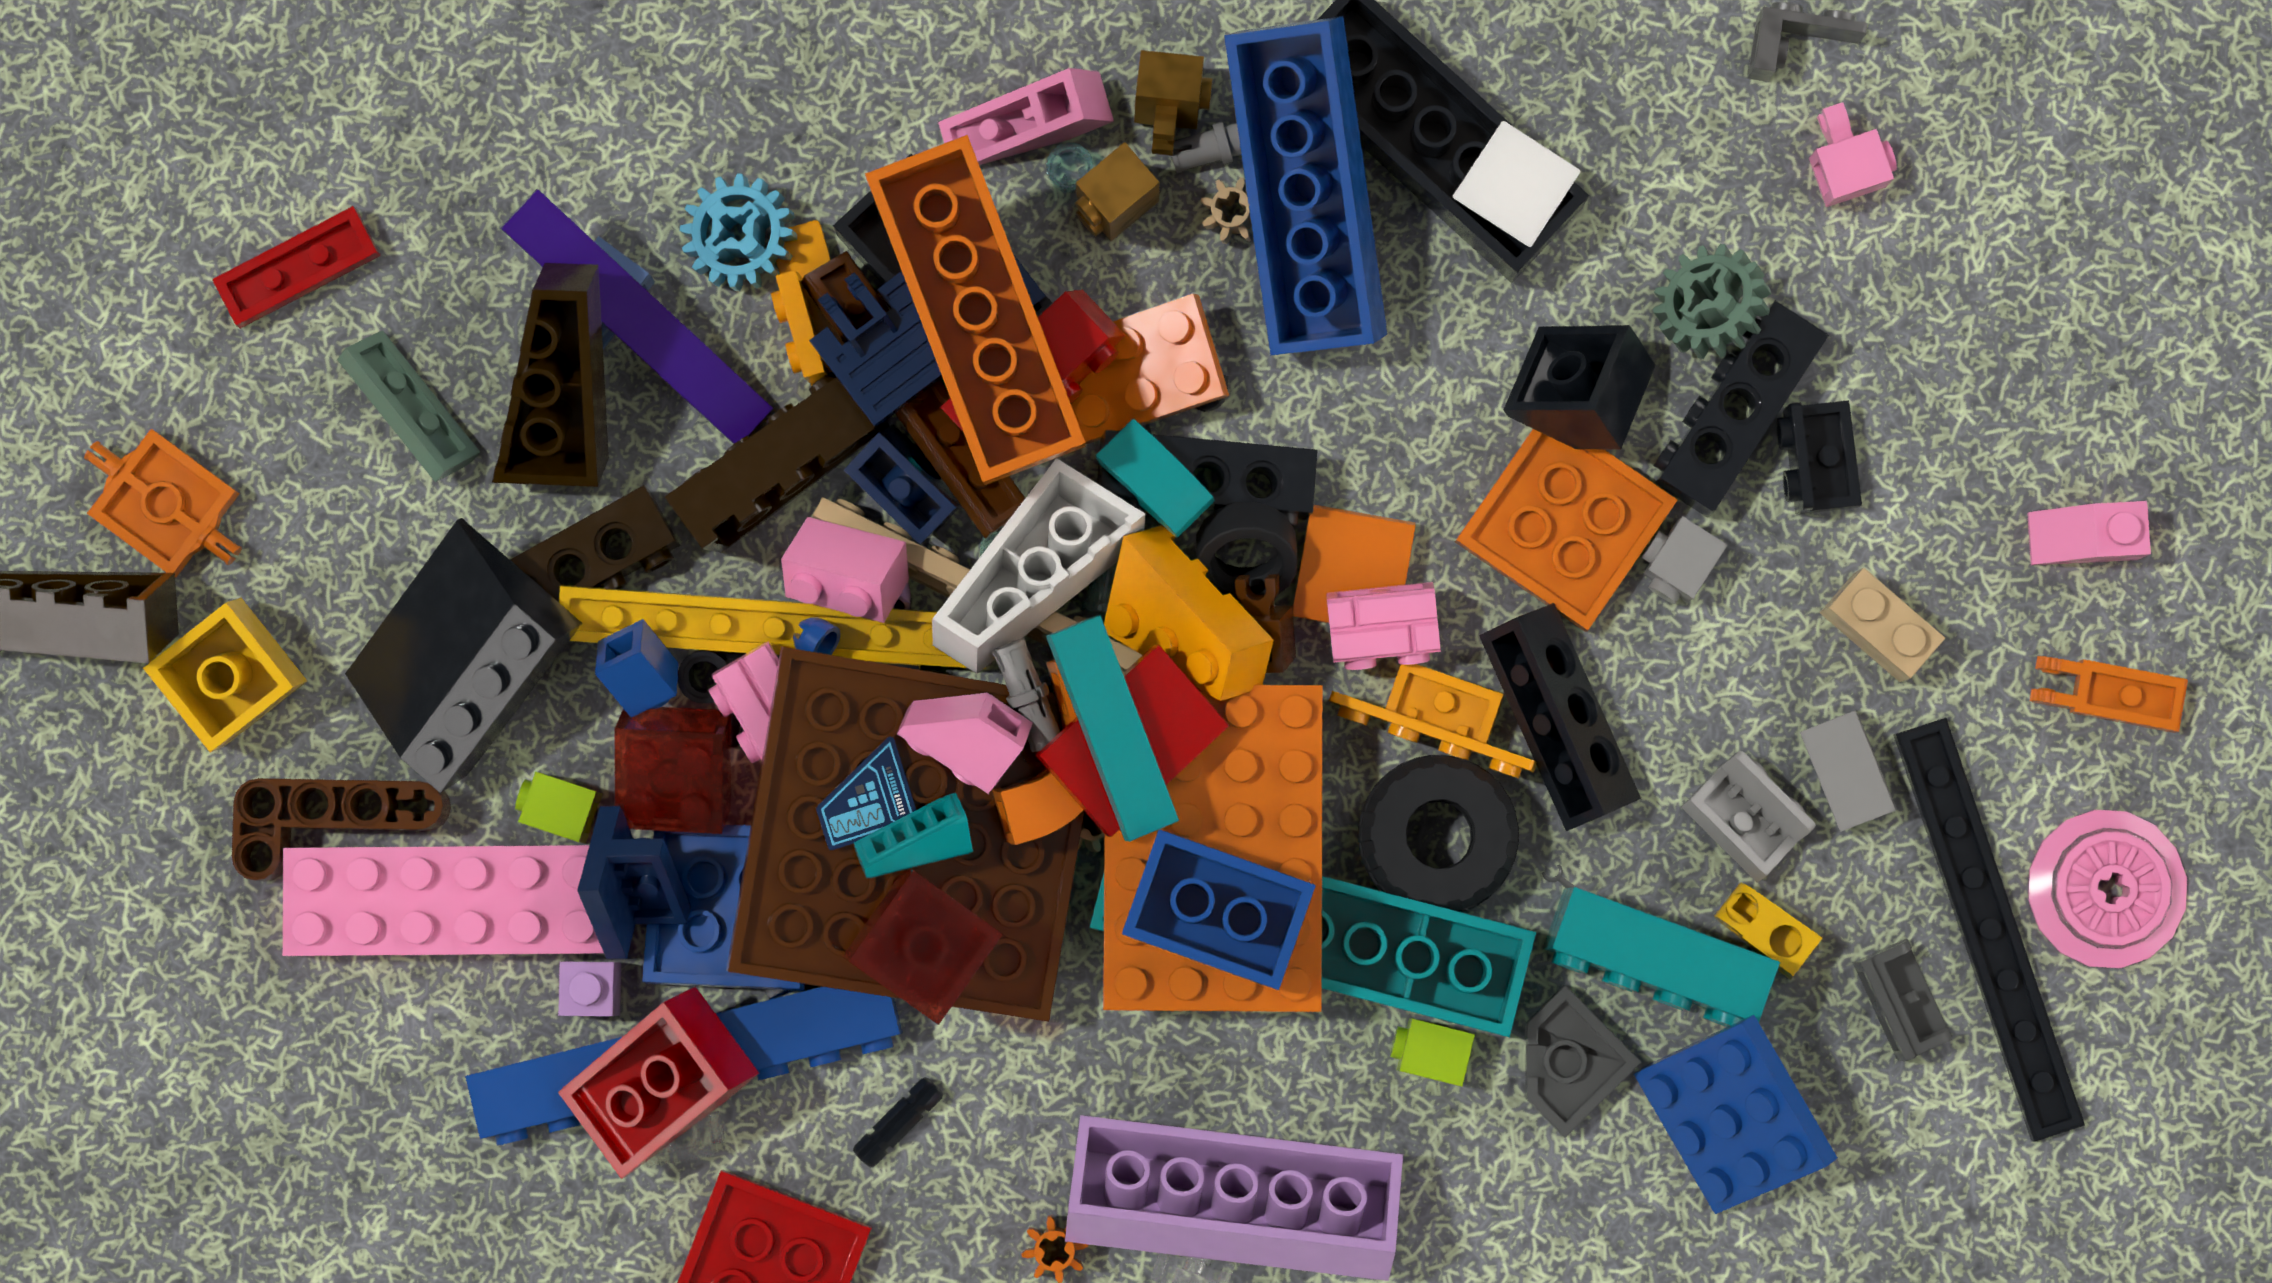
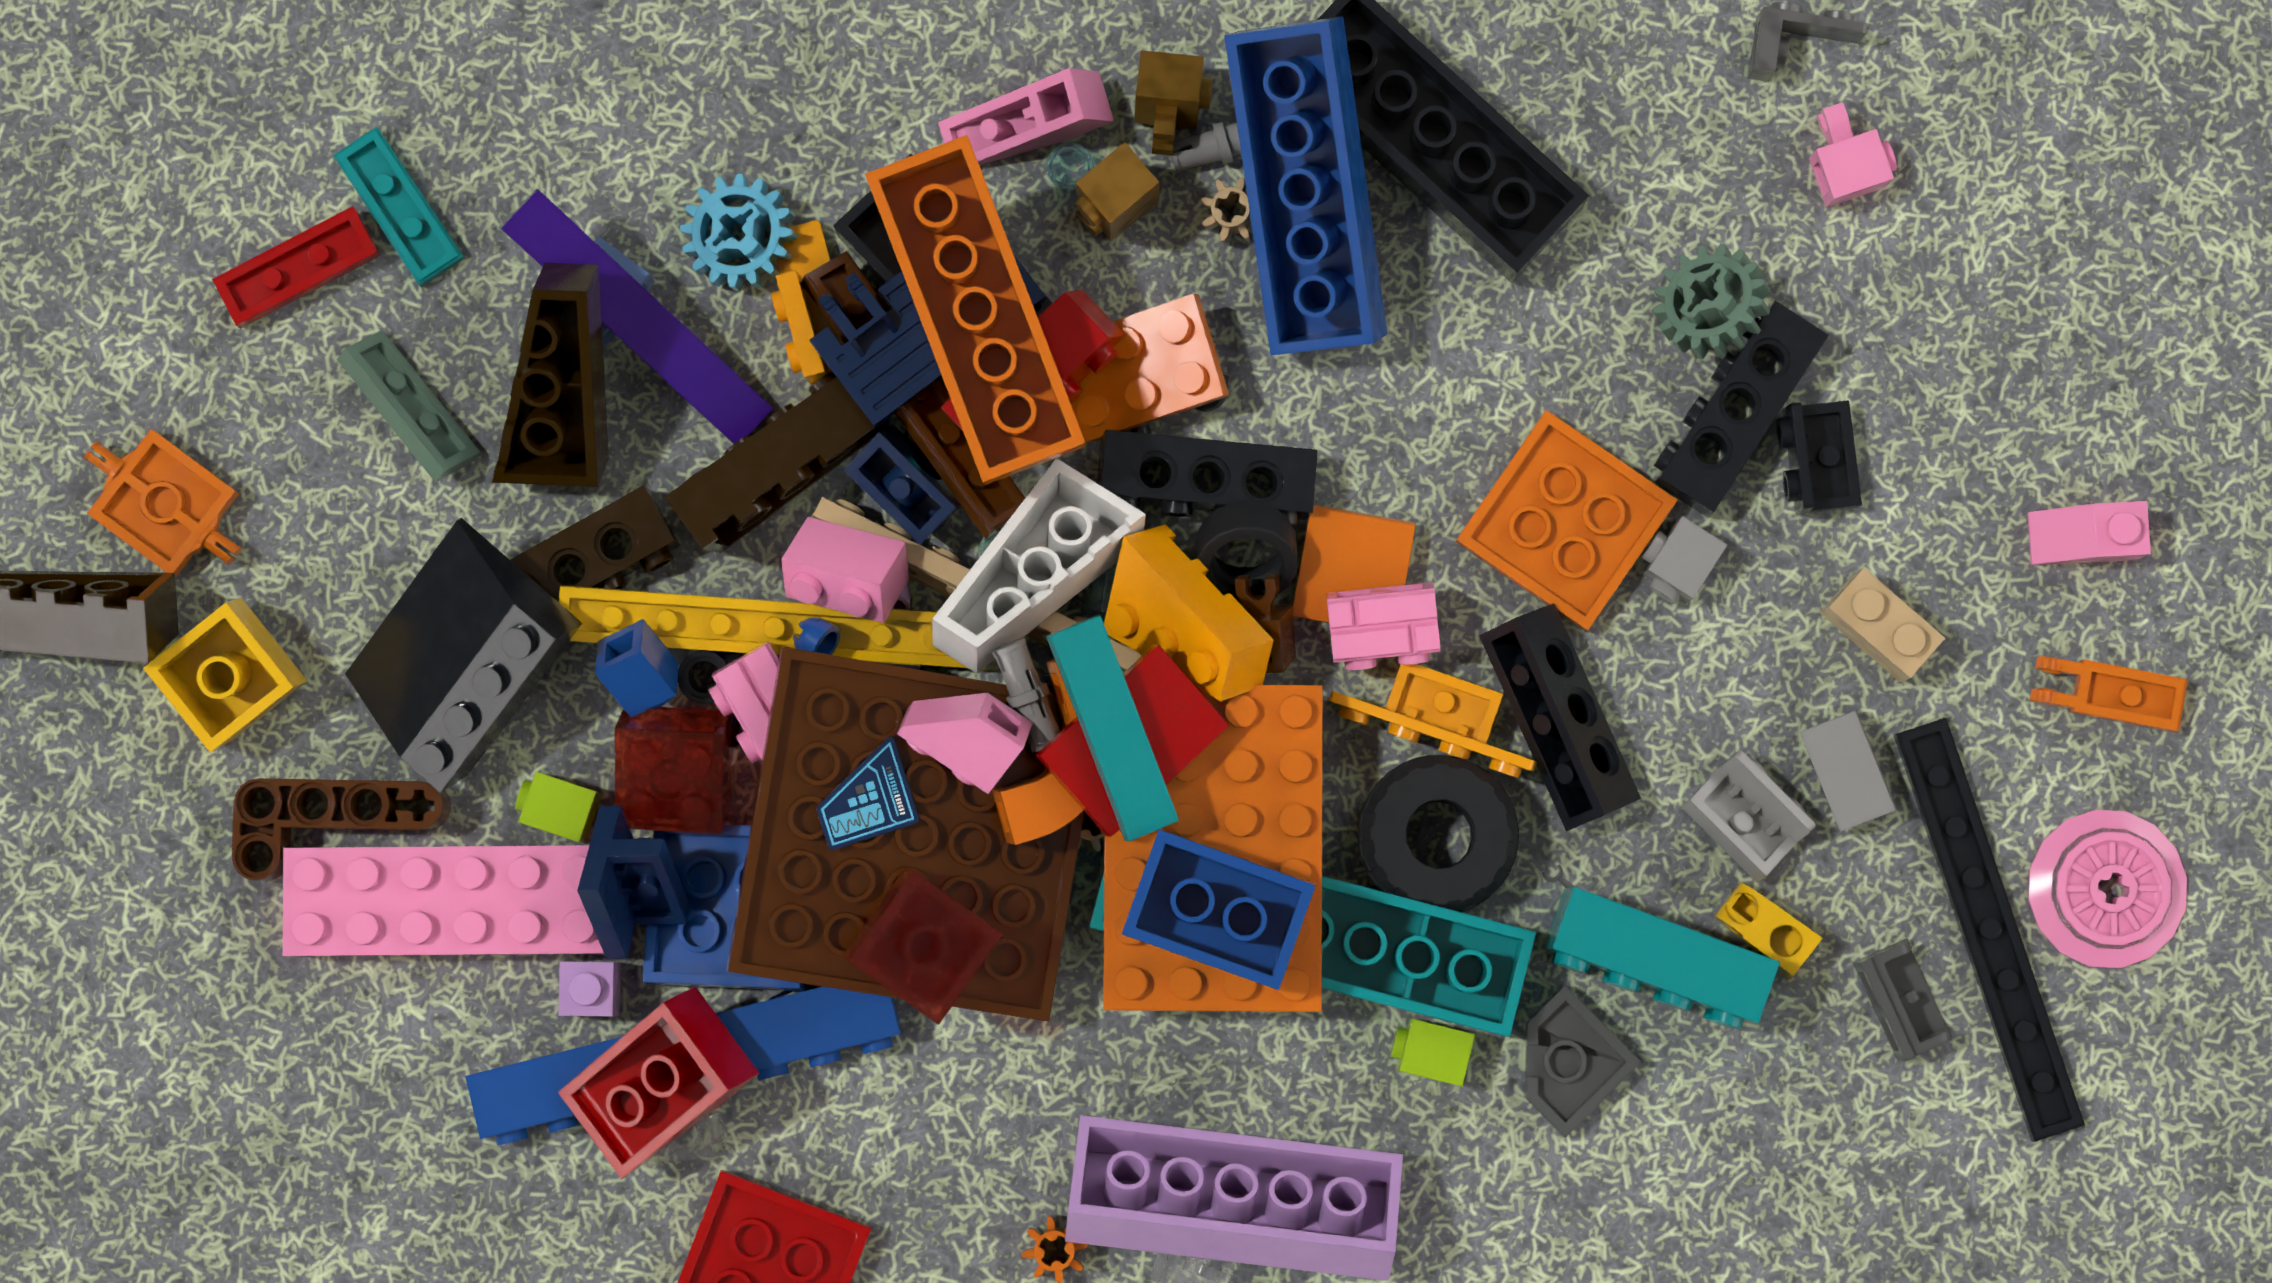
black axle [853,1077,943,1168] -> none
teal slope [854,793,973,878] -> none
teal slope [1095,419,1215,538] -> none
white sticker [1453,121,1580,247] -> none
black slope [1503,325,1656,450] -> none
blue plate [1634,1015,1838,1214] -> none
none -> teal tile [333,127,465,287]

